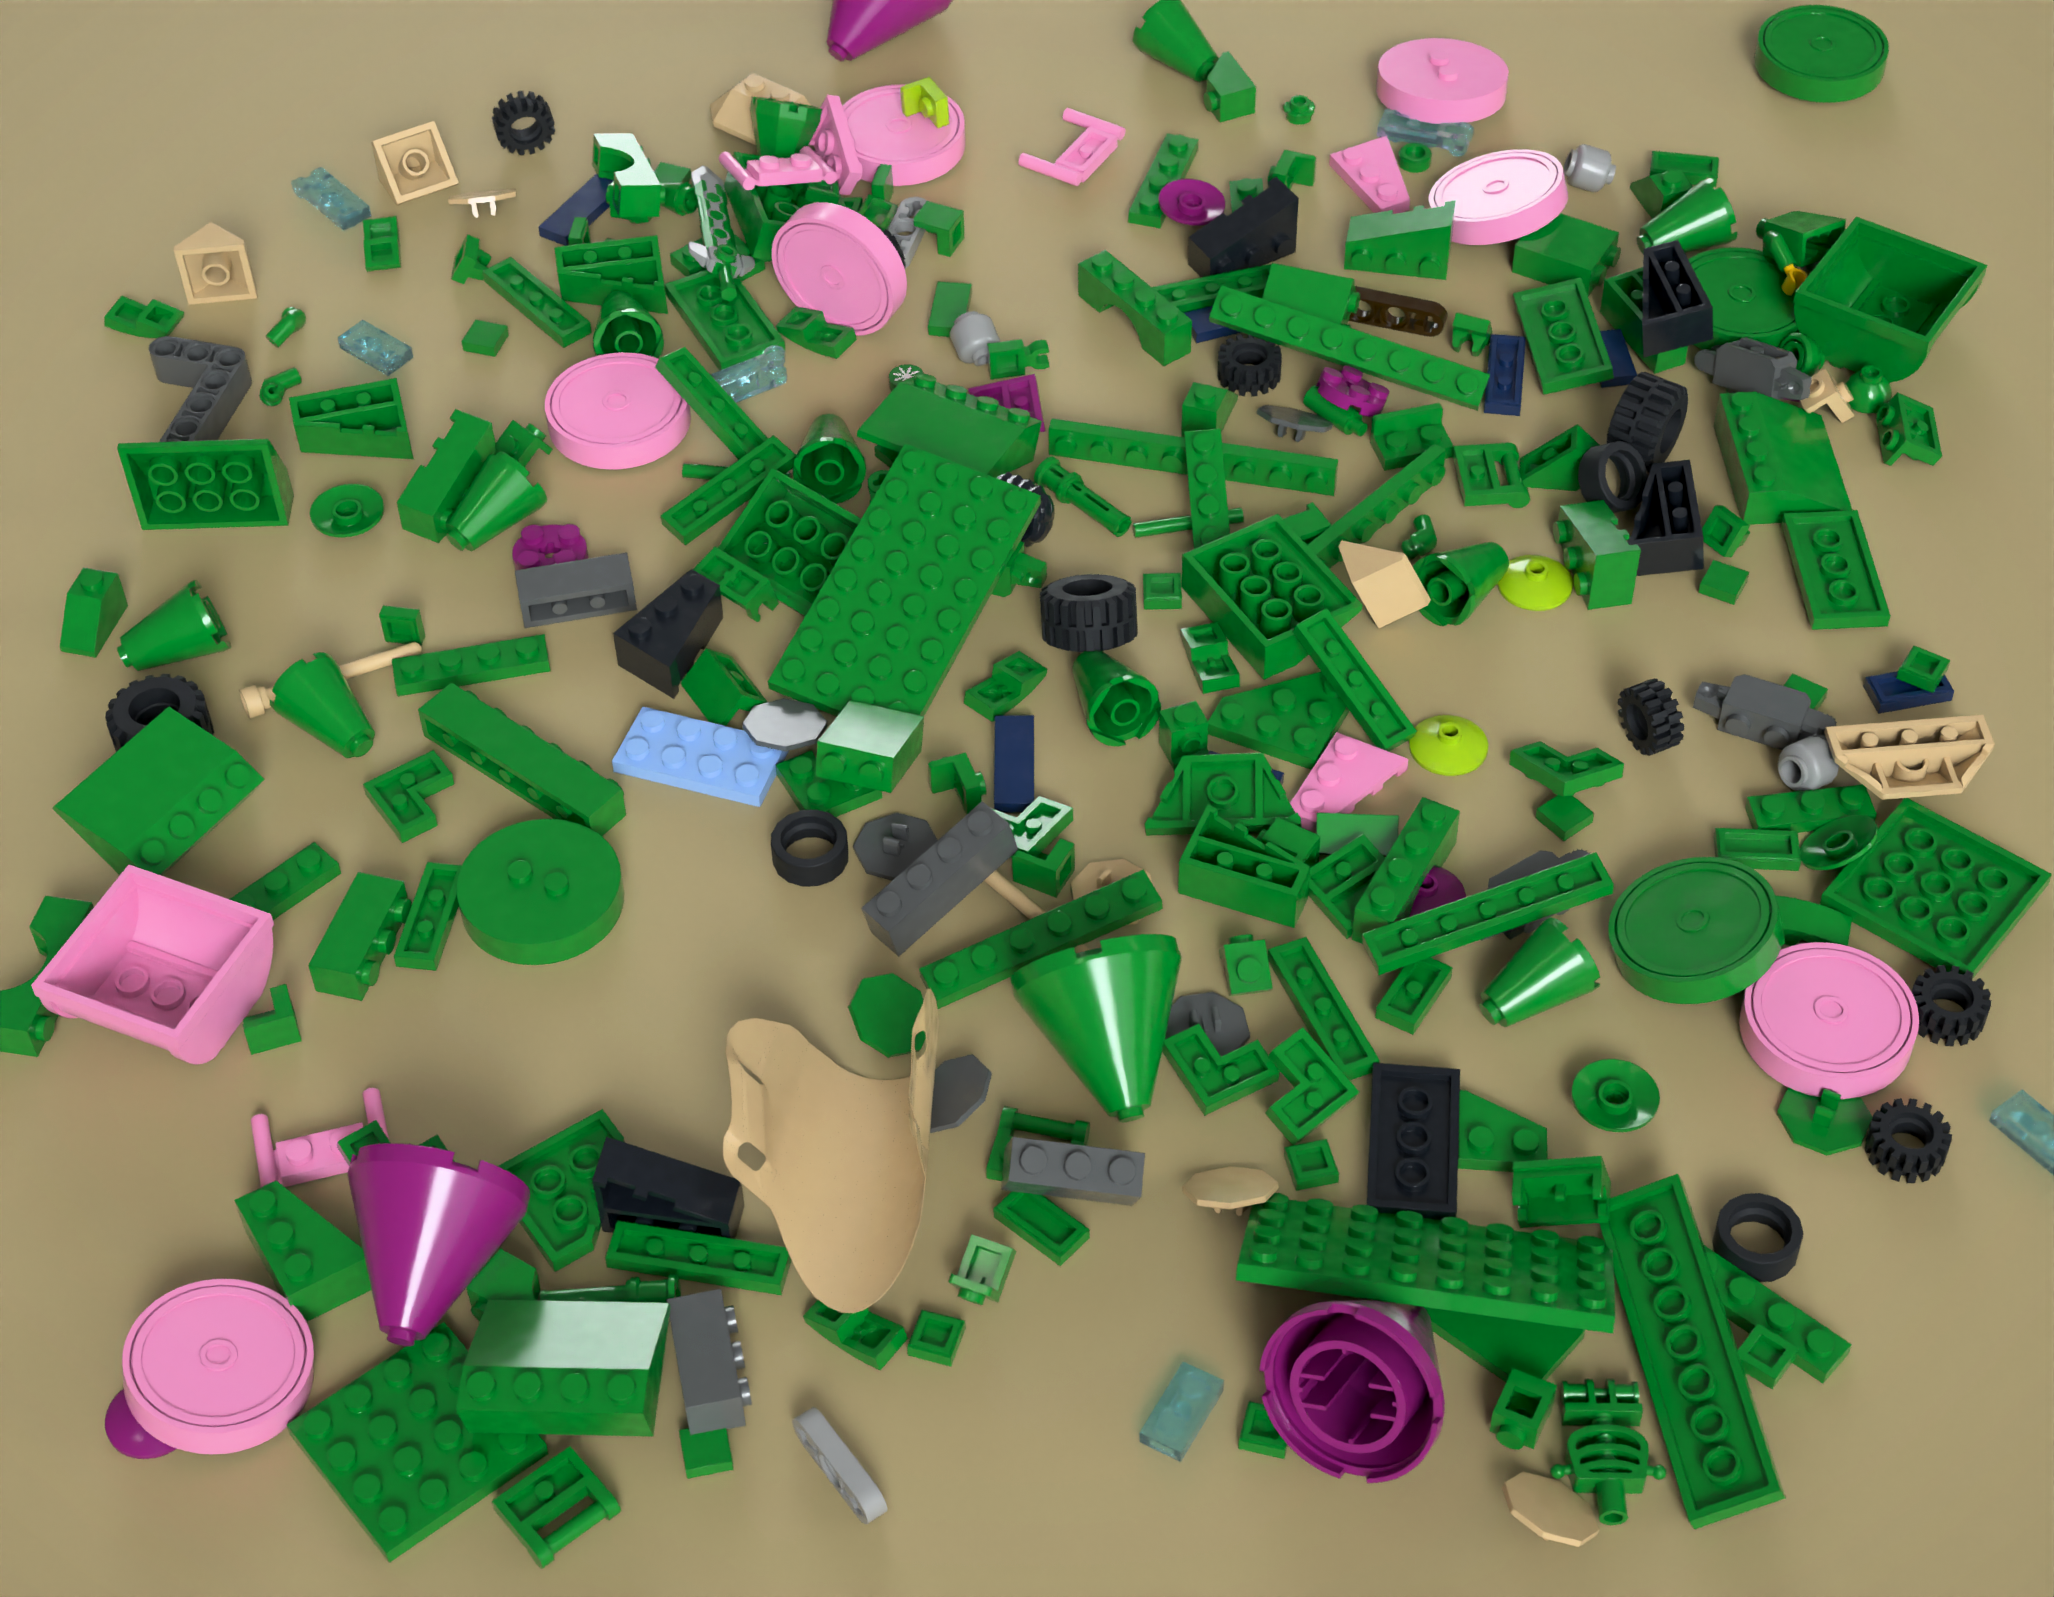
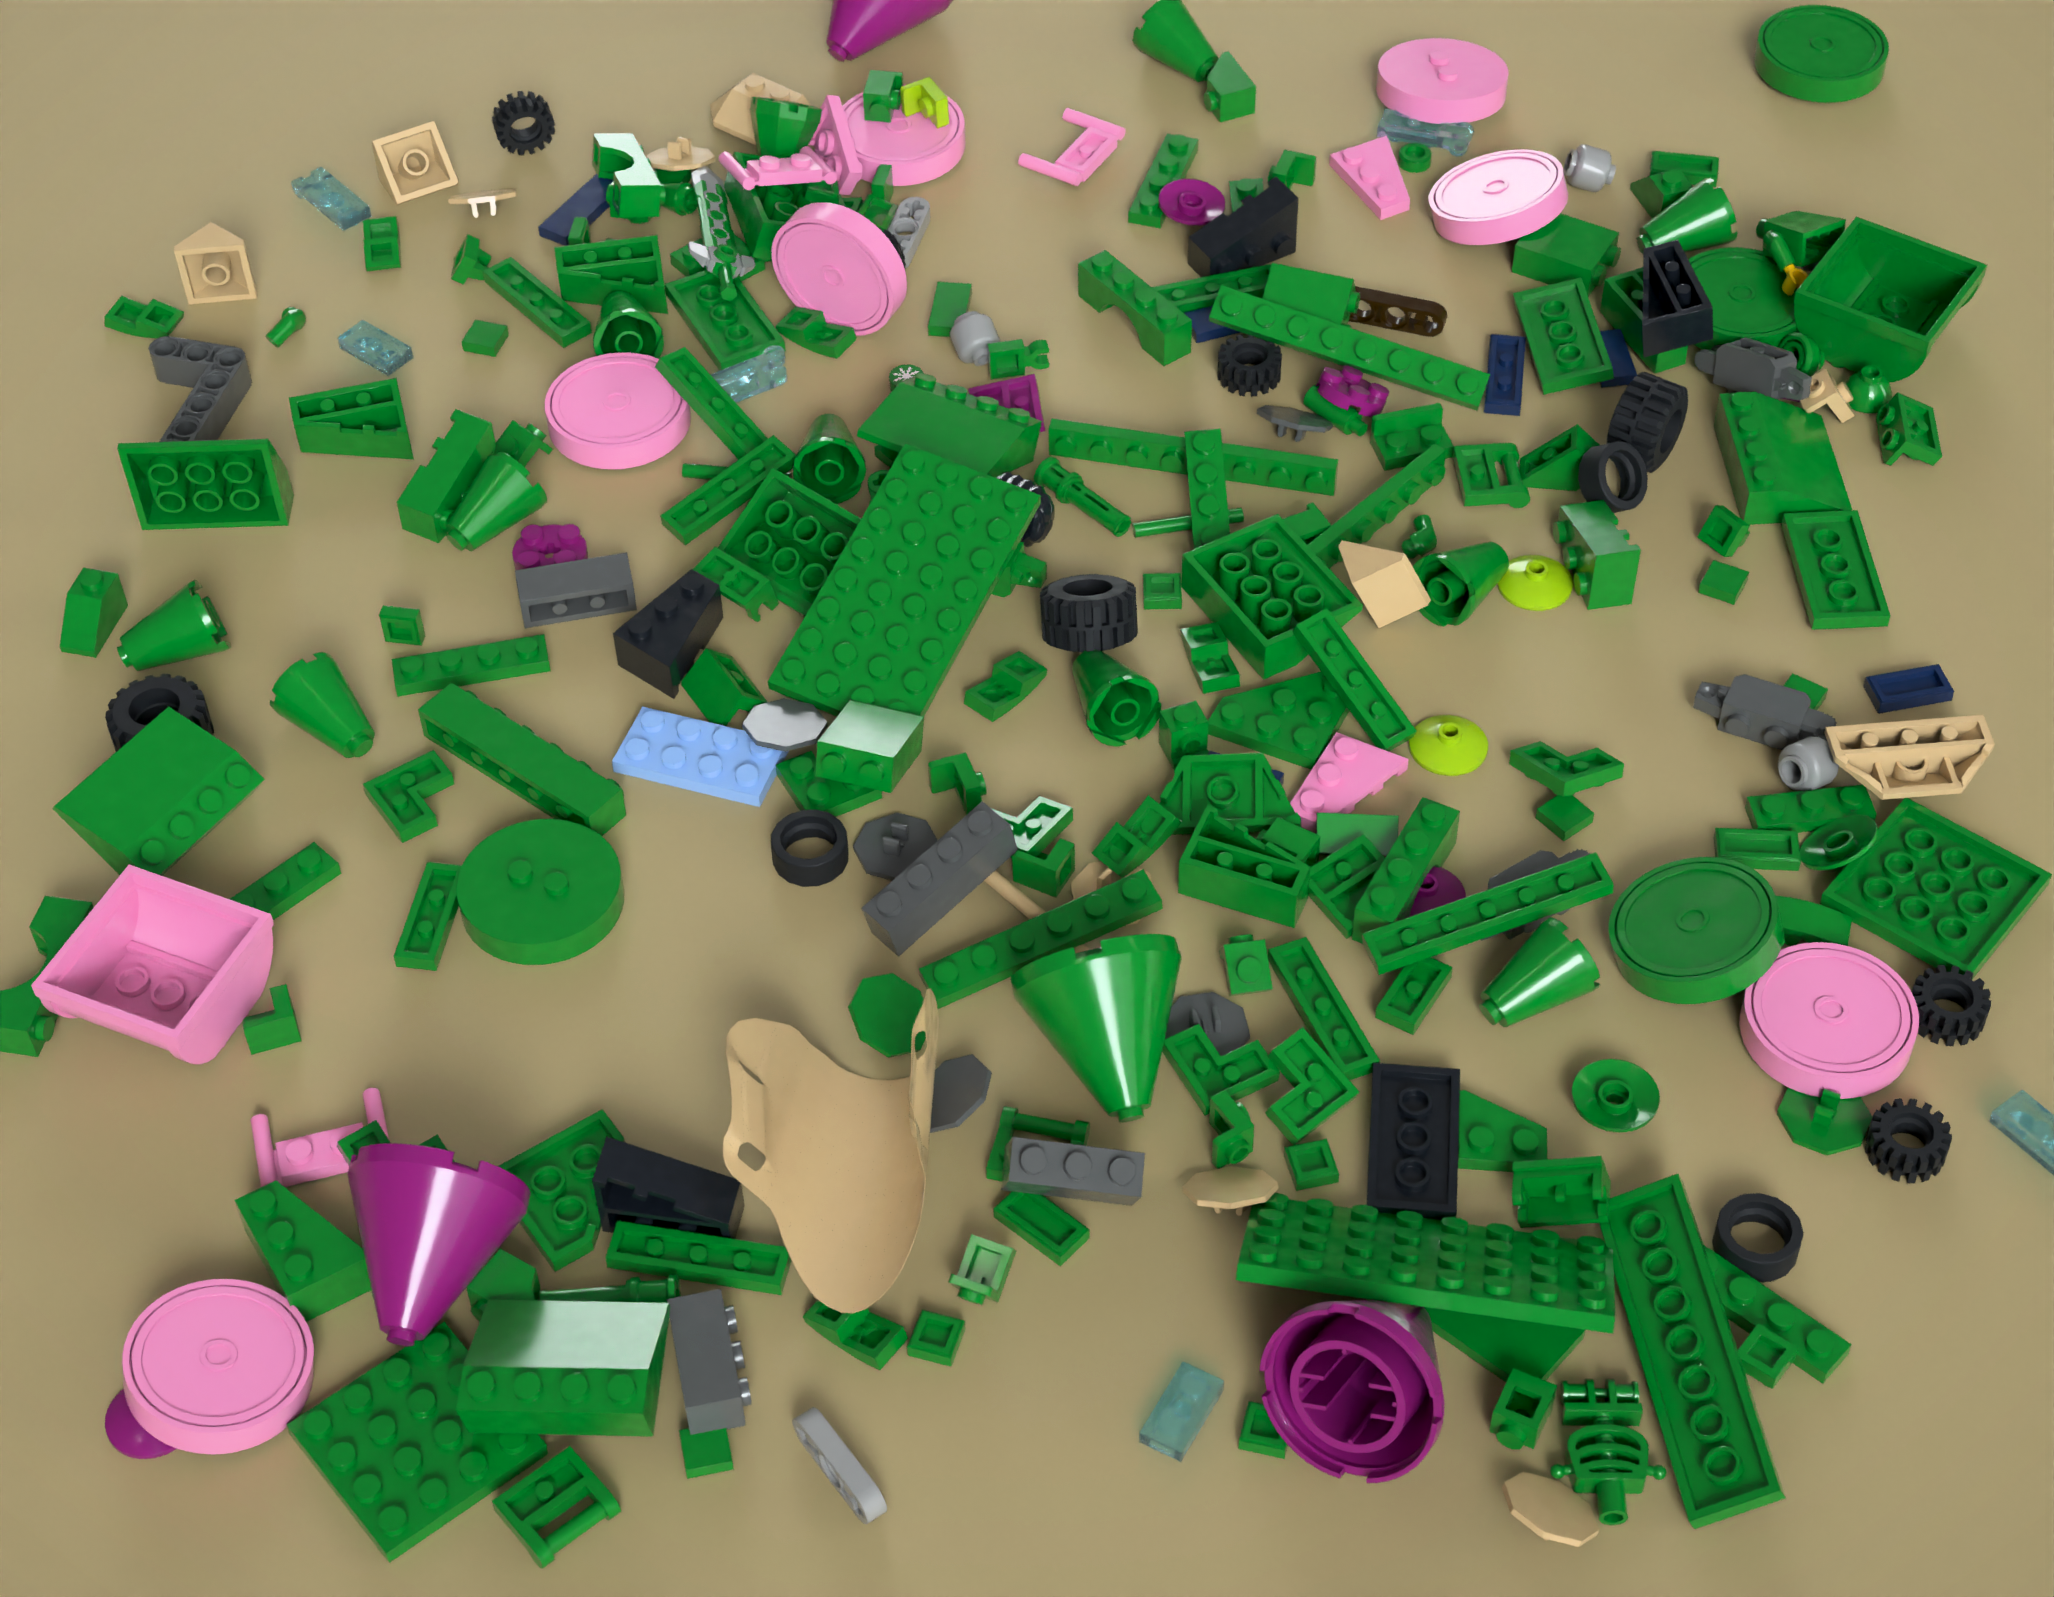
tan piece [239,642,422,719] -> none
green arm [259,367,302,406] -> none
green brick [308,872,412,1001] -> none
green dish [310,484,384,538] -> none
green panel [913,201,965,257] -> none
dark blue tile [994,715,1034,813] -> none
green slope [1181,382,1238,437] -> none
green plate [1283,95,1315,125] -> none
green wedge [1344,200,1456,280] -> none
green tile [1452,313,1493,357] -> none
black tyre [1618,678,1684,756] -> none
black wedge [1627,460,1704,576] -> none
green tile [1896,646,1950,693] -> none
none -> tan piece [645,137,715,171]
none -> green brick [863,70,903,123]
none -> green slope [1092,795,1182,878]
none -> green bracket [1209,1090,1254,1169]

